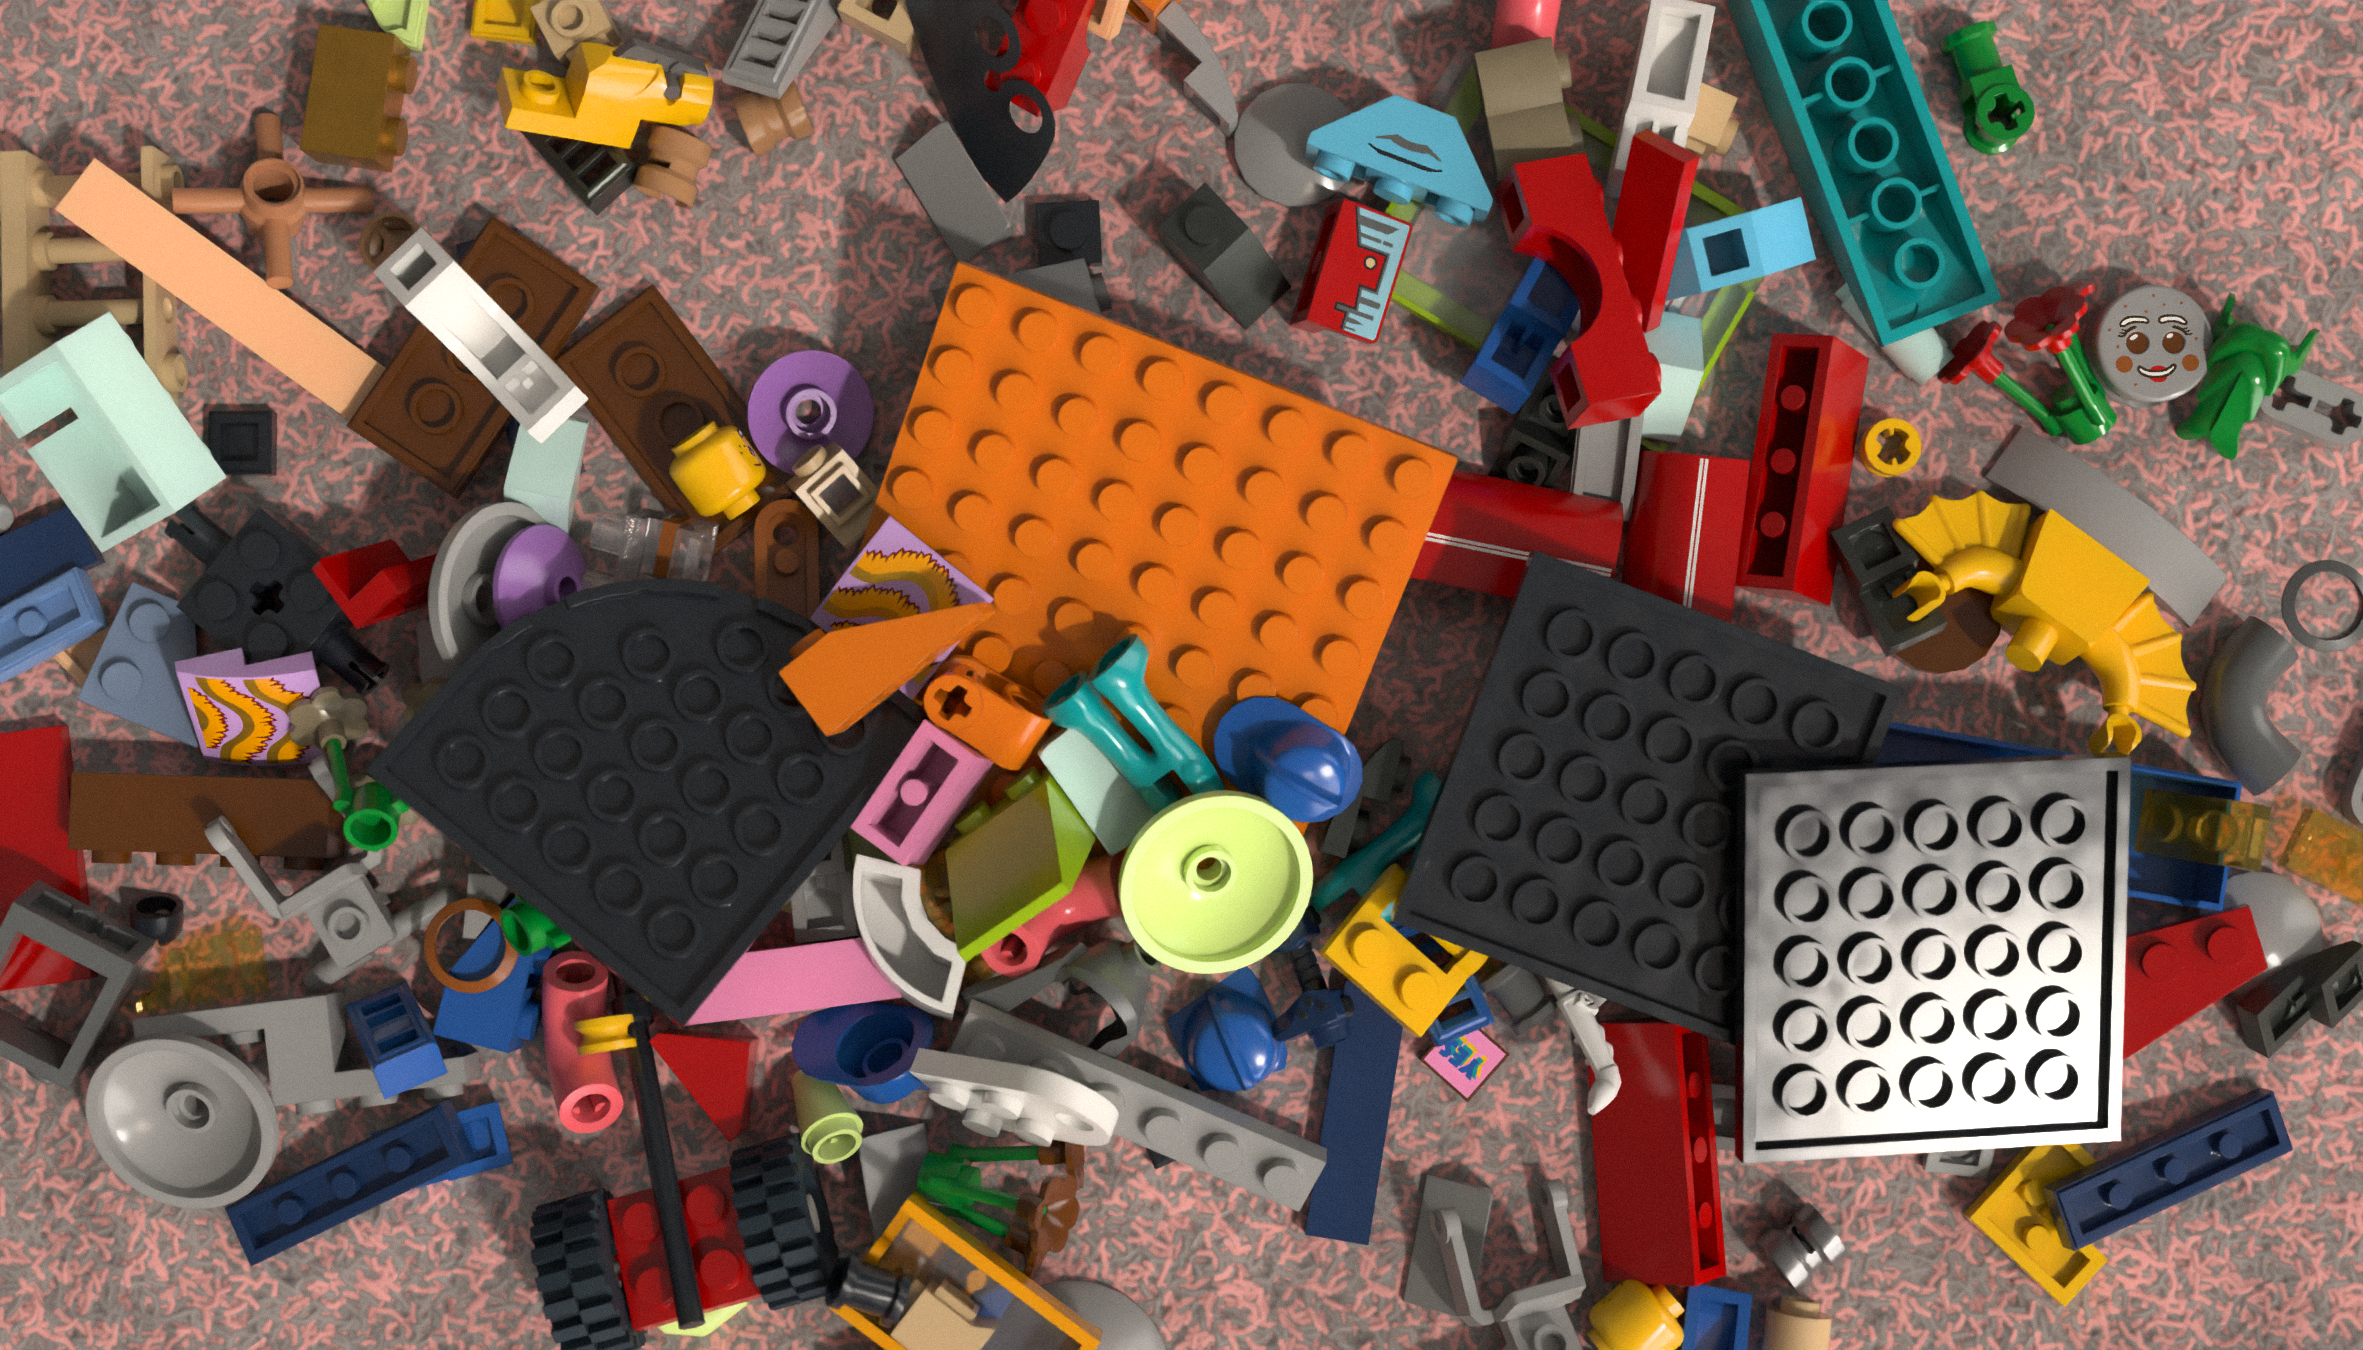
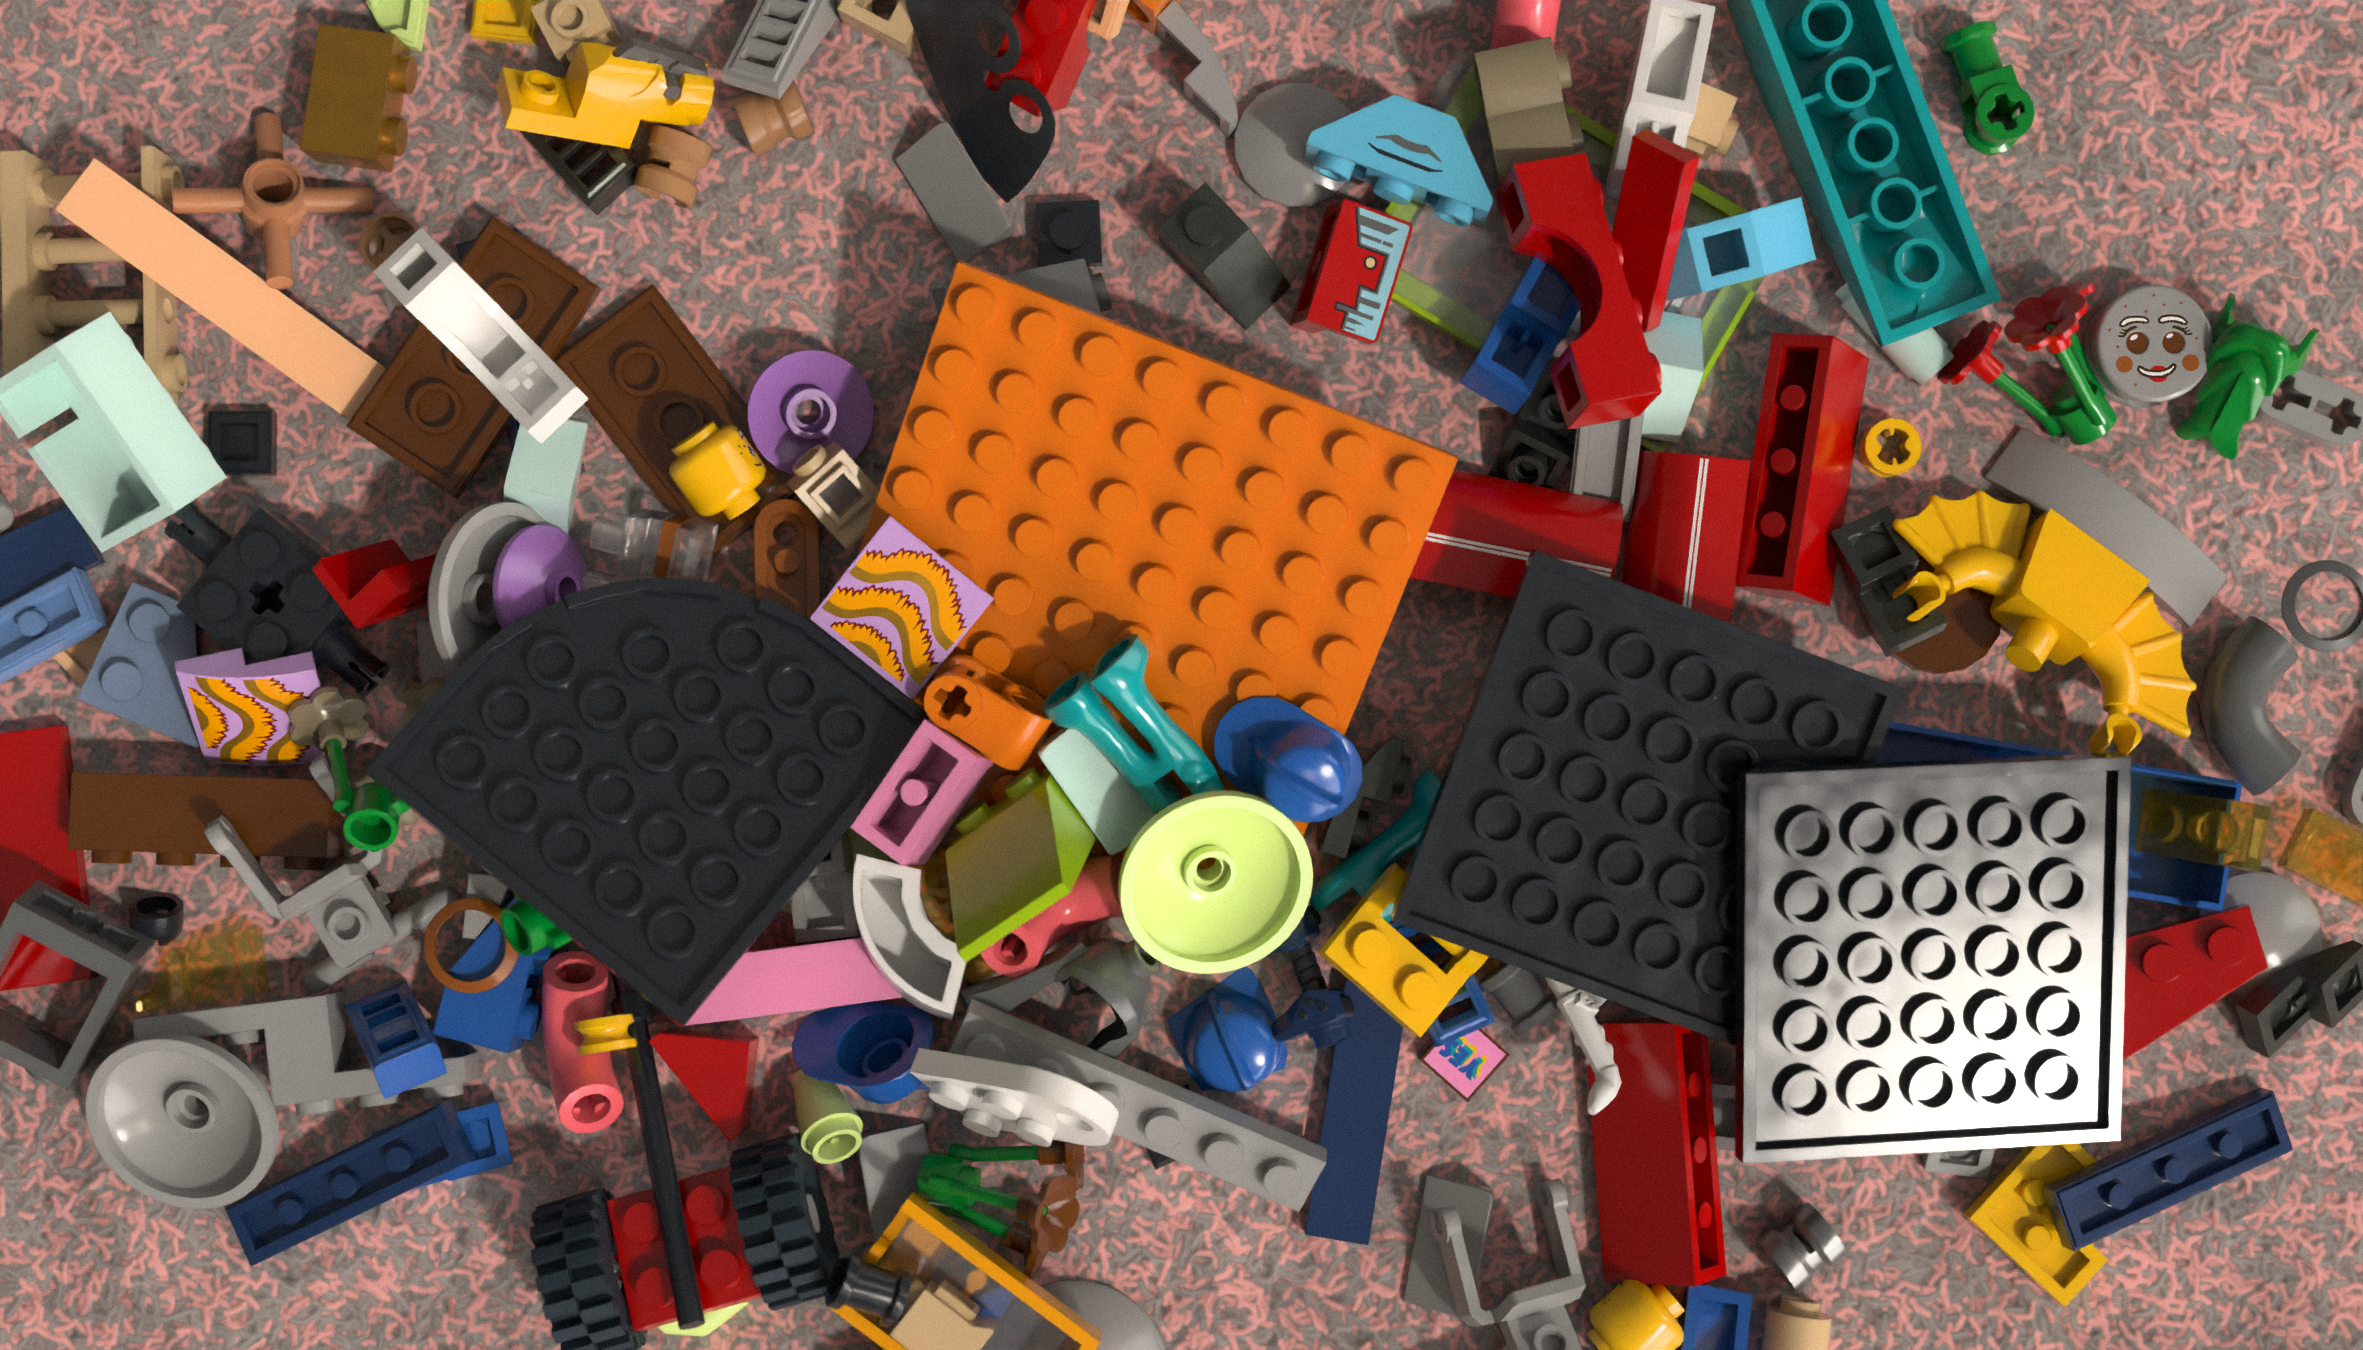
orange slope [778,602,996,736] -> none

